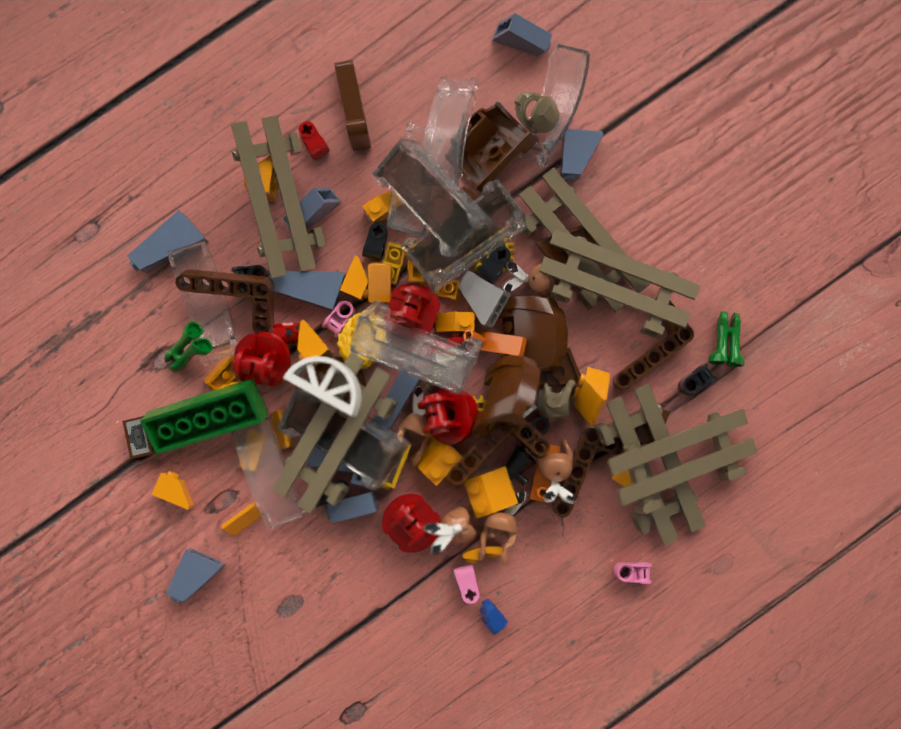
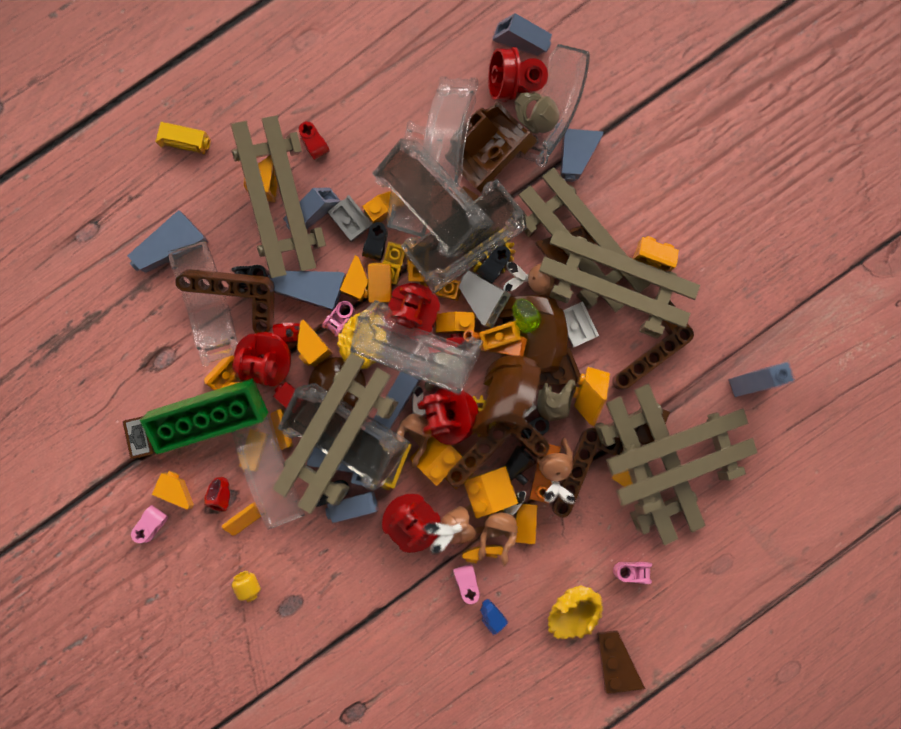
green piece [164,321,213,372] -> none
sand blue slope [166,548,226,603] -> none
white window [283,356,362,417] -> none
reddish brown beam [334,59,371,151] -> none
black piece [678,363,717,395] -> none
green piece [708,311,745,367] -> none
none -> bright pink piece [131,505,168,543]
none -> yellow window [155,122,210,155]
none -> red rock [204,477,231,512]
none -> yellow head [231,571,261,602]
none -> red brick [273,382,306,412]
none -> light grey plate [328,195,372,242]
none -> light orange slope [479,320,521,351]
none -> red piece [488,47,548,102]
none -> clear neon green rock [512,298,541,333]
none -> light orange slope [515,504,537,544]
none -> yellow hair [547,585,603,639]
none -> white plate [563,301,599,348]
none -> reddish brown wing [598,630,645,694]
none -> light orange slope [633,236,679,272]
none -> sand blue slope [728,362,795,397]

